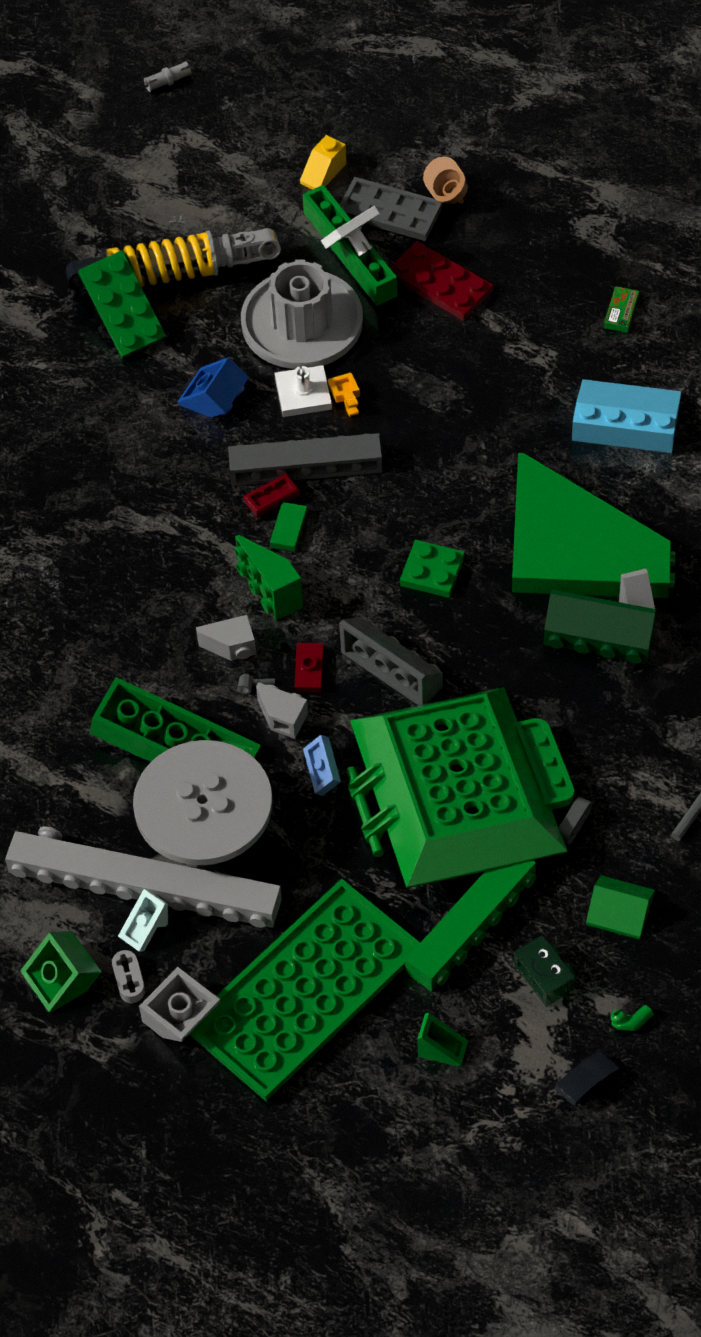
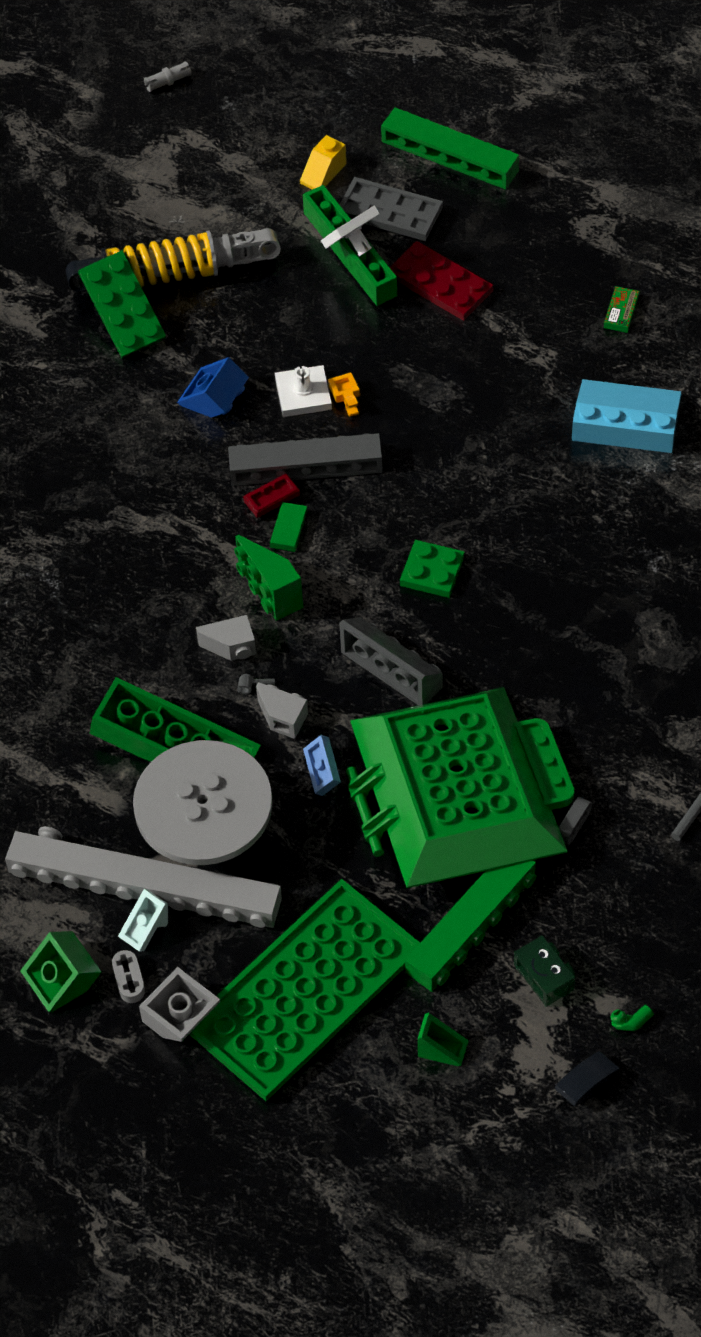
light grey piece [241,260,363,369] -> none
dark red plate [295,643,323,693] -> none
medium nougat piece [423,156,468,205] -> none
green slope [512,453,675,598] -> none
dark green slope [544,590,656,664] -> none
green slope [586,876,655,940] -> none
light grey slope [619,569,655,609] -> none
none -> green brick [381,108,519,190]

